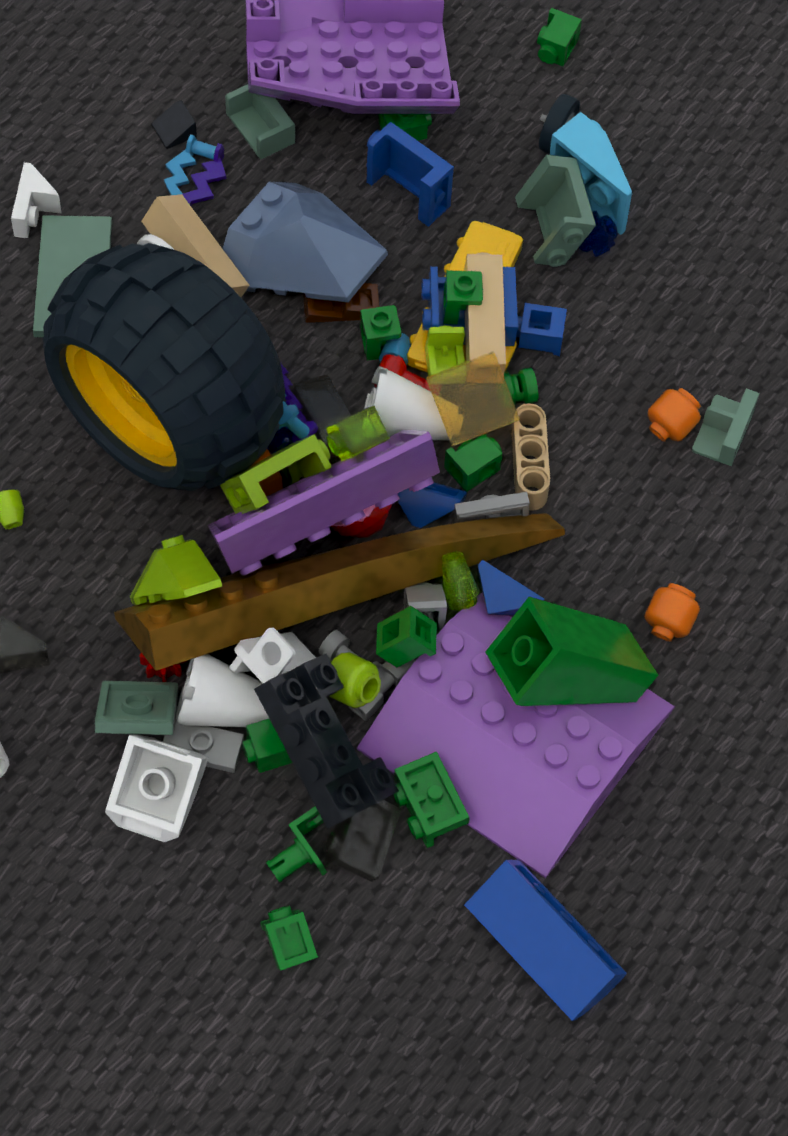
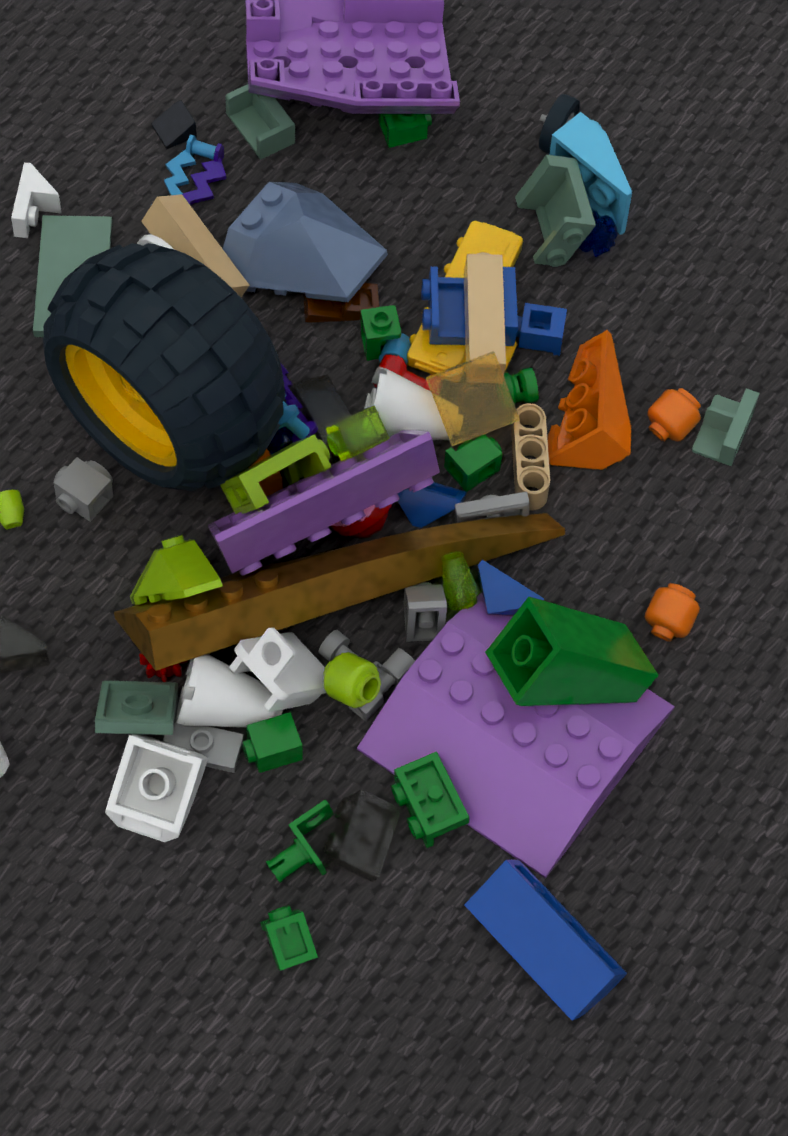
black bracket [254,654,399,829] -> none
blue panel [366,122,454,227] -> none
green brick [376,606,437,668] -> none
lime bracket [425,325,467,383] -> none
green bracket [443,270,483,324] -> none
green brick [537,8,582,67] -> none
none -> light grey brick [53,457,113,522]
none -> orange wedge [548,330,631,470]

